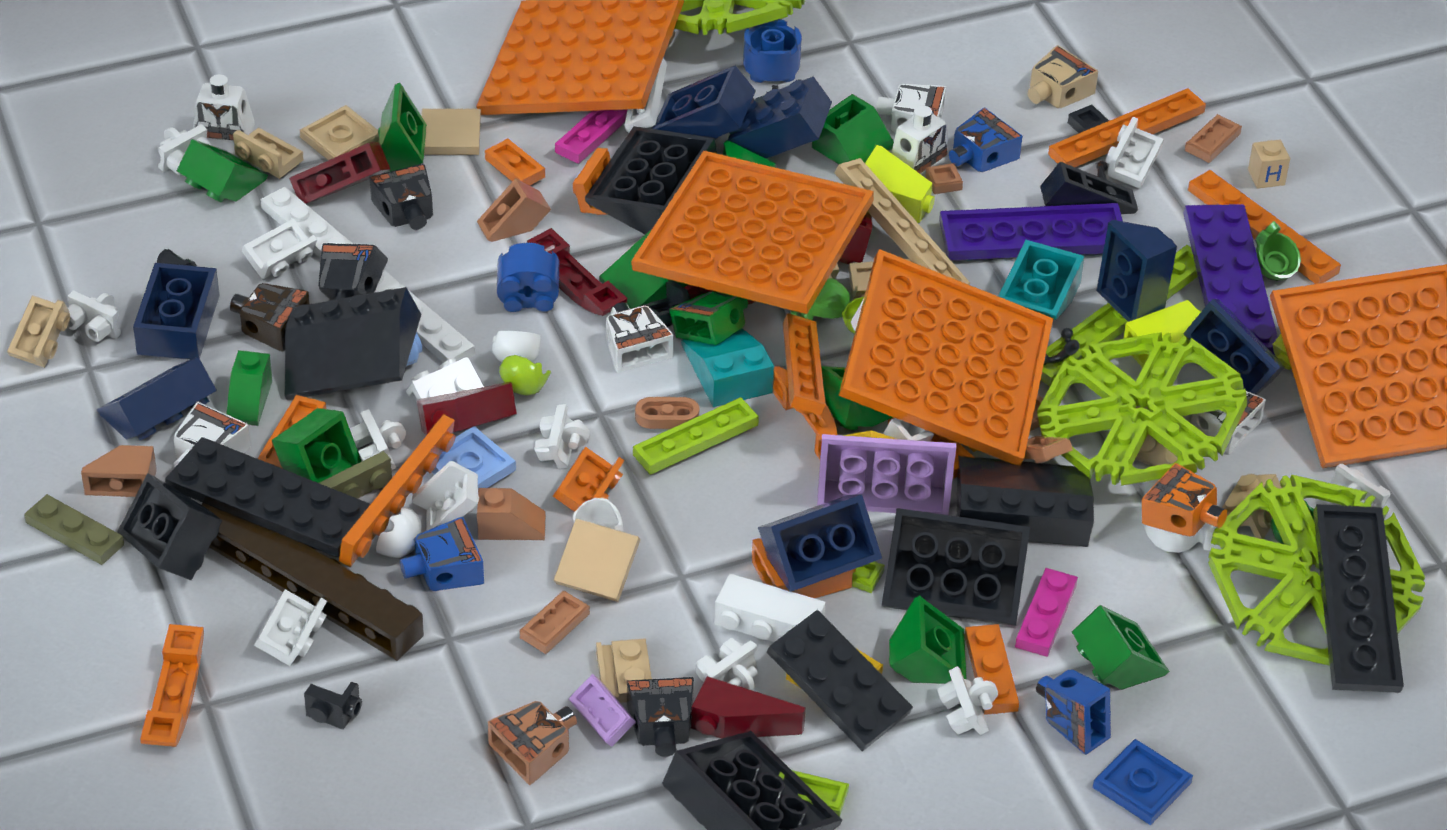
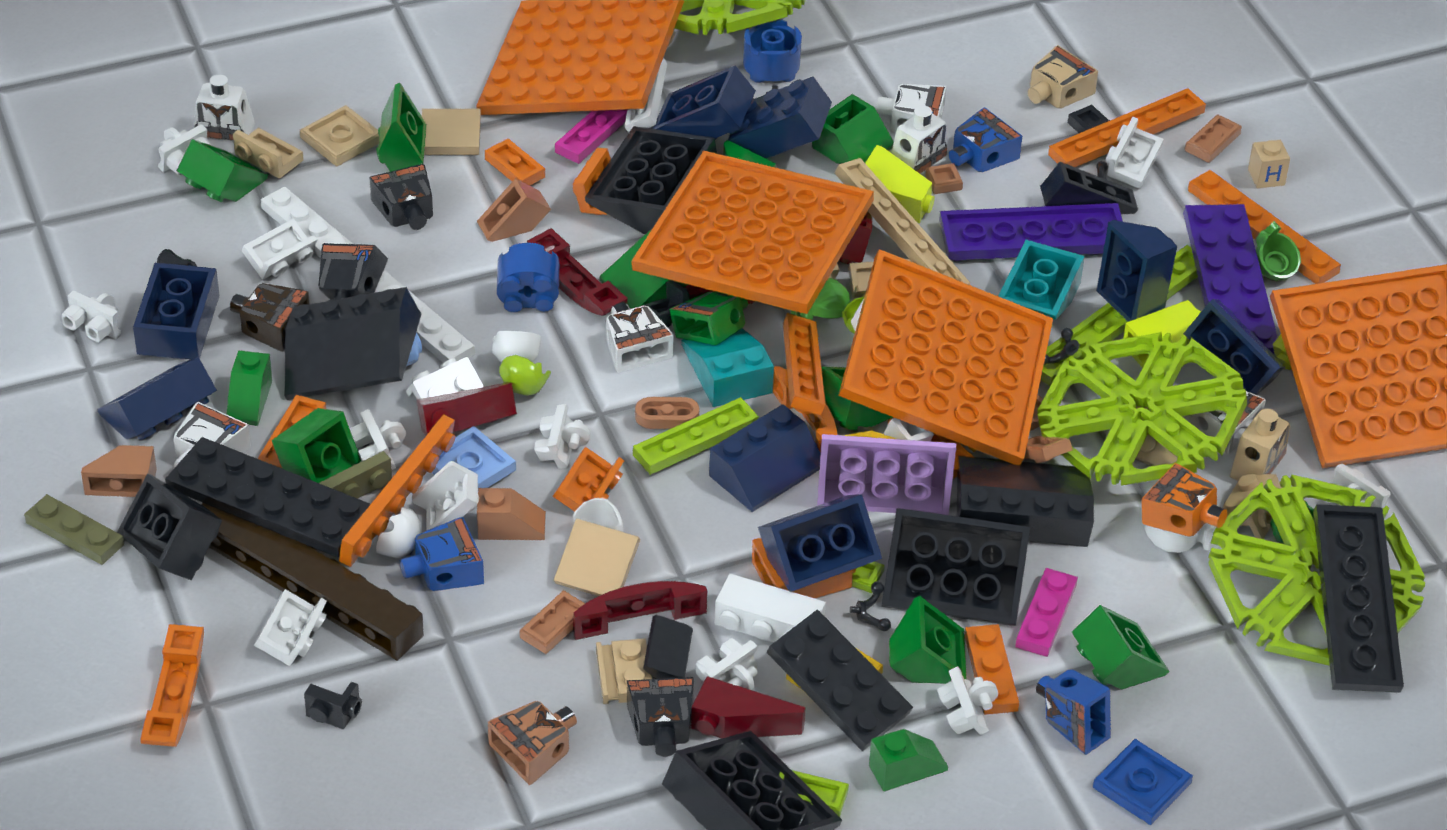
tan bracket [7,295,70,368] -> none
dark red slope [289,142,391,204] -> none
lavender plate [569,674,636,747] -> none
none -> dark red slope [573,581,708,640]
none -> black slope [643,614,693,679]
none -> dark blue slope [709,404,821,512]
none -> black piece [849,581,891,631]
none -> green slope [869,729,948,792]
none -> tan torso [1230,409,1290,481]

